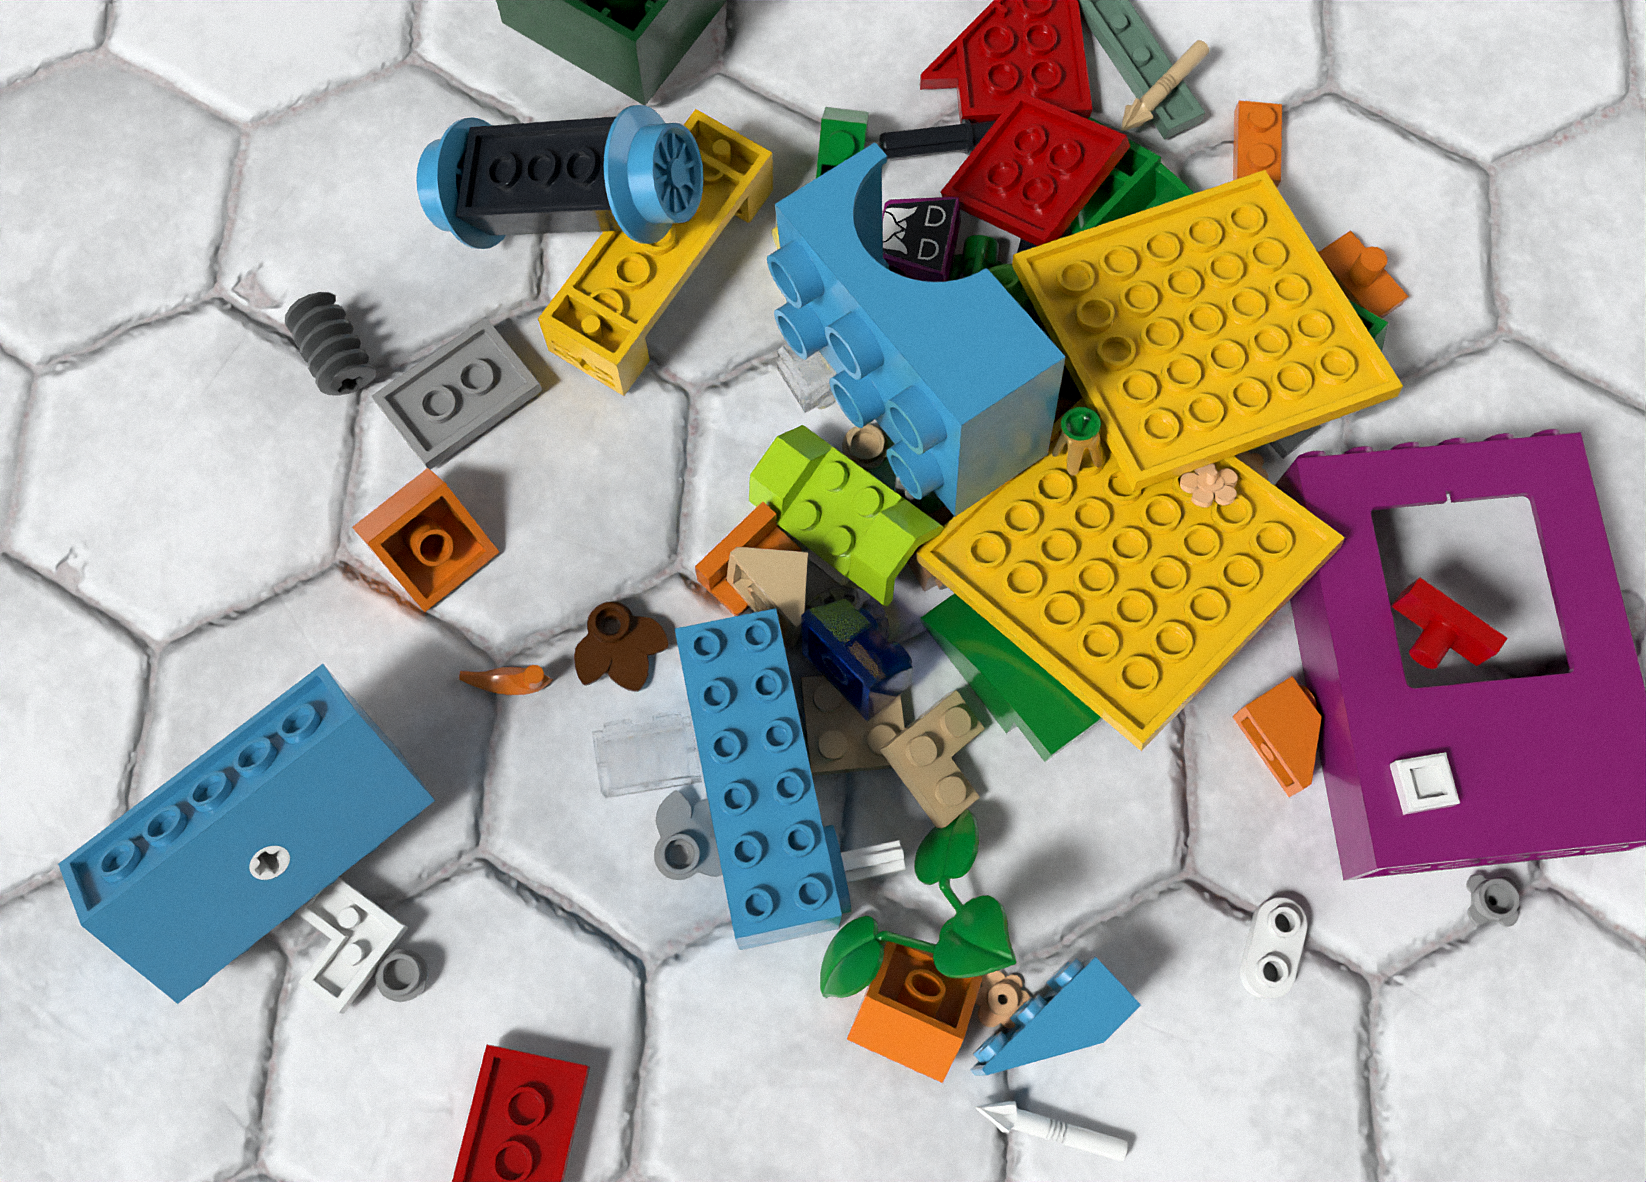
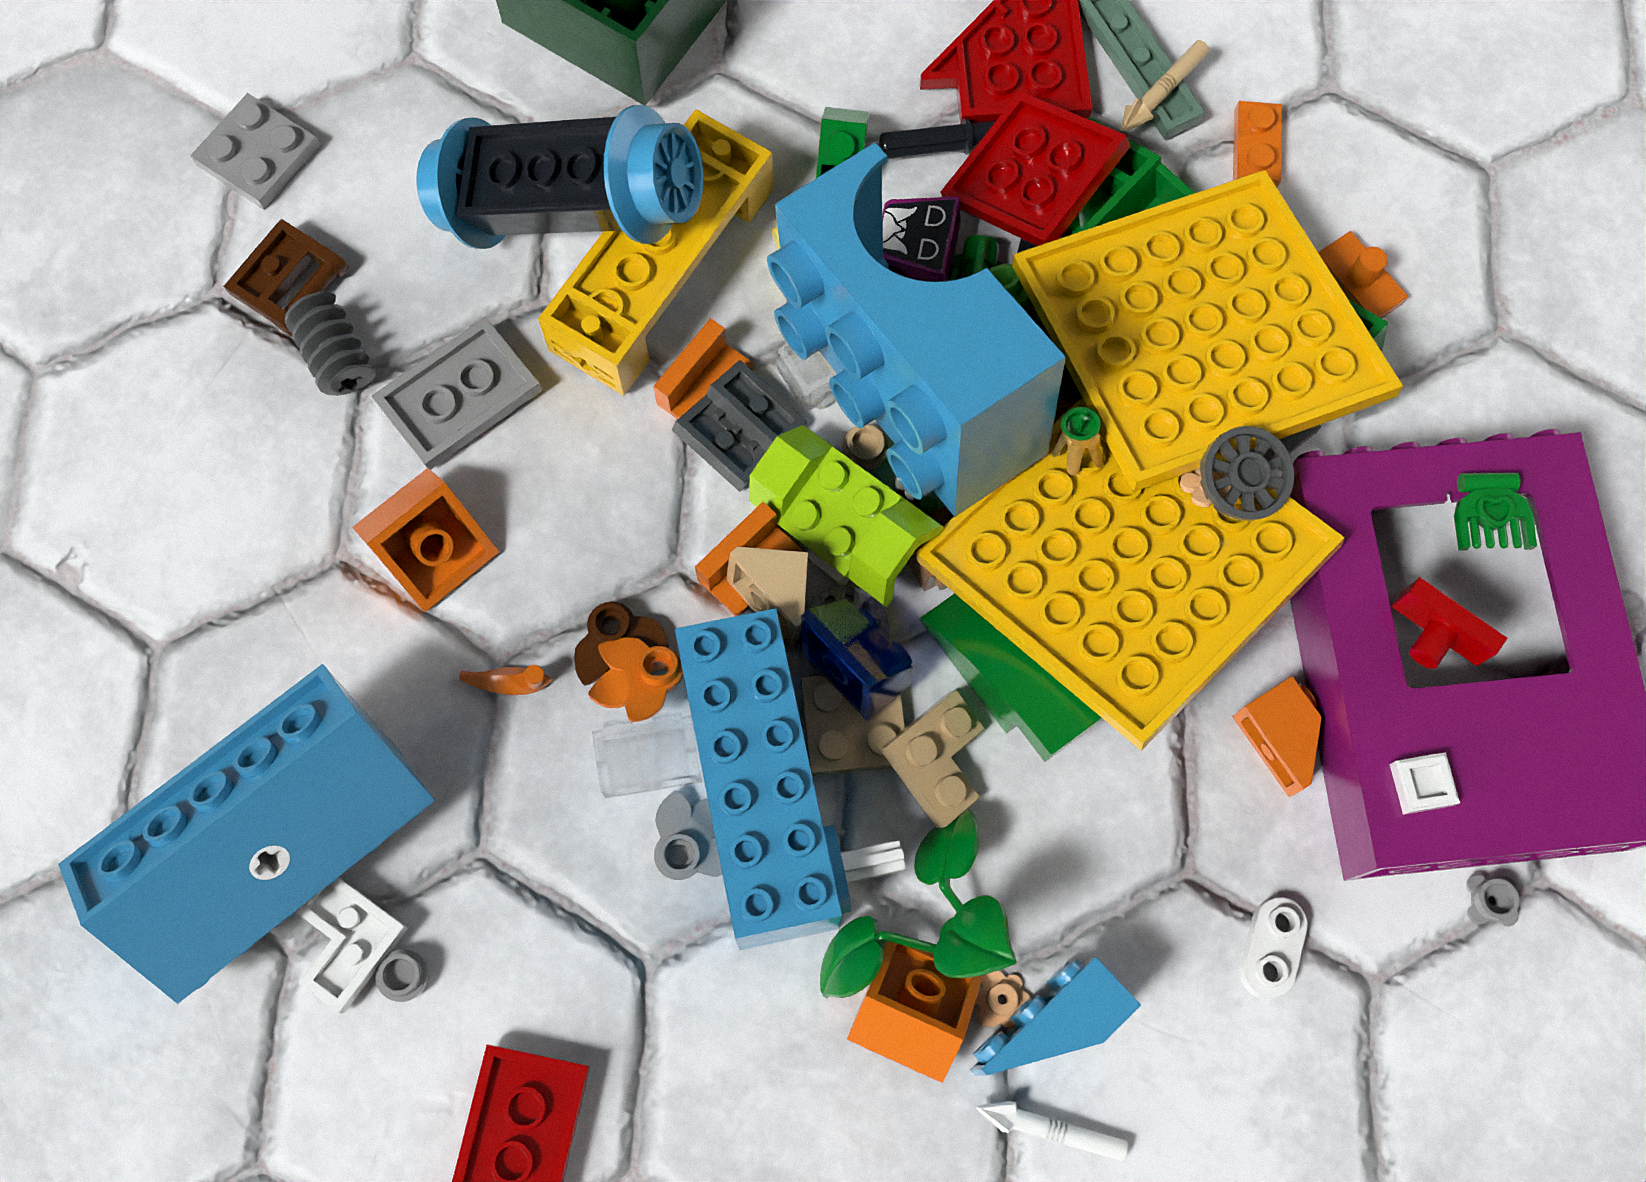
none -> light grey plate [190,92,320,210]
none -> reddish brown plate [223,219,349,336]
none -> orange plate [588,637,683,723]
none -> orange panel [653,318,754,419]
none -> dark grey slope [672,360,807,492]
none -> dark grey wheel [1200,426,1294,521]
none -> green piece [1454,473,1537,551]

